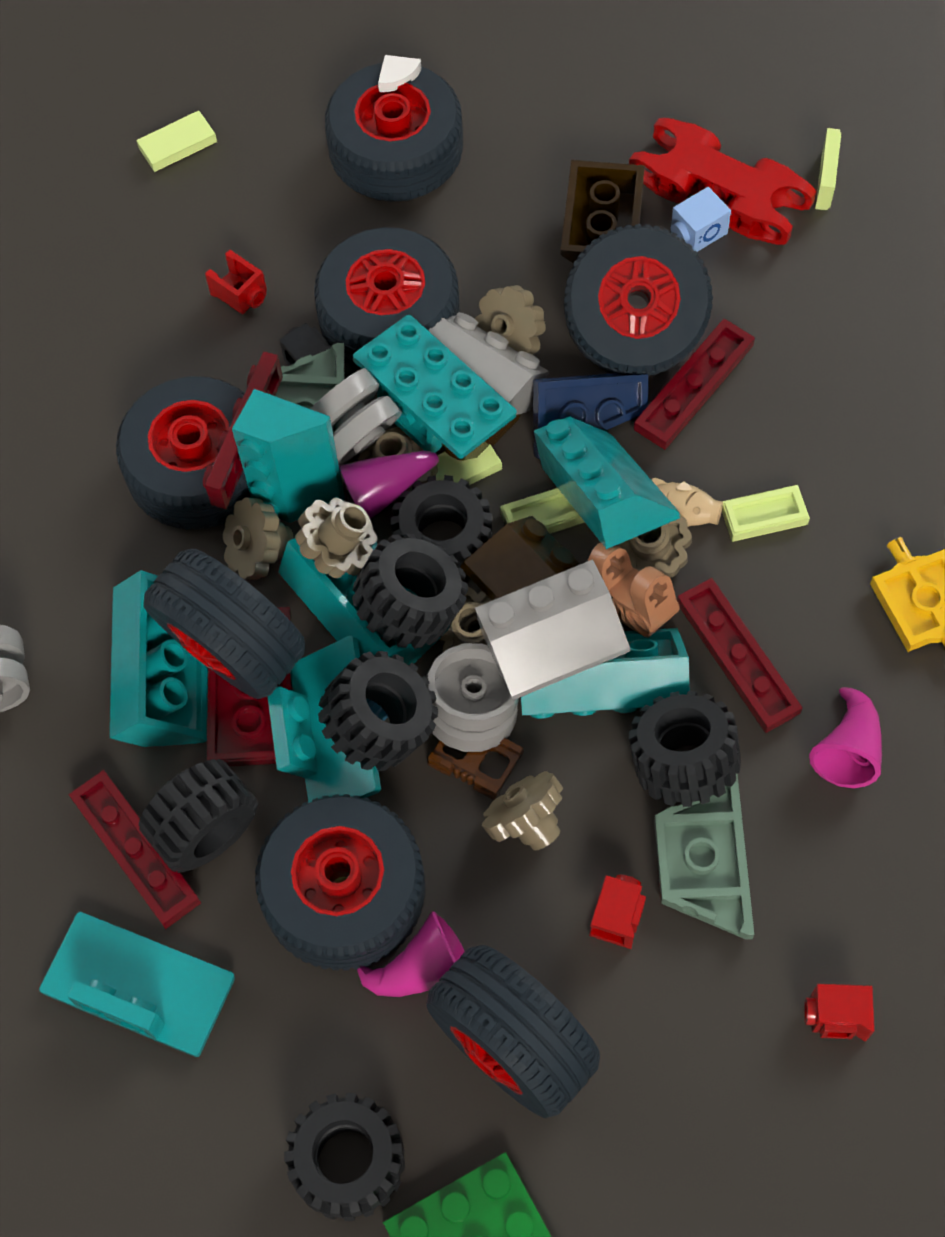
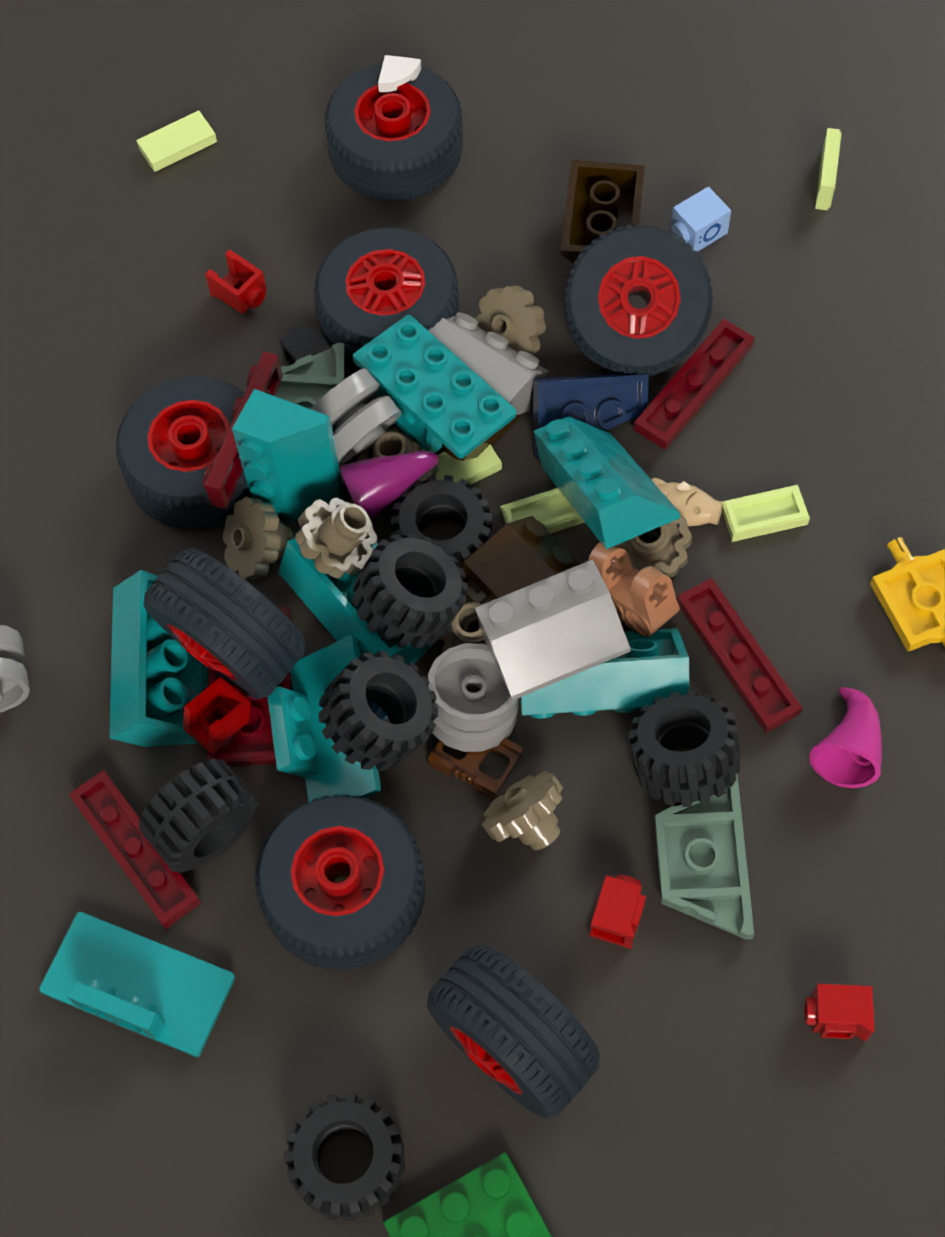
dark pink hat [357,911,465,997] -> none
red piece [629,118,817,245] -> none
none -> red window [183,677,251,755]

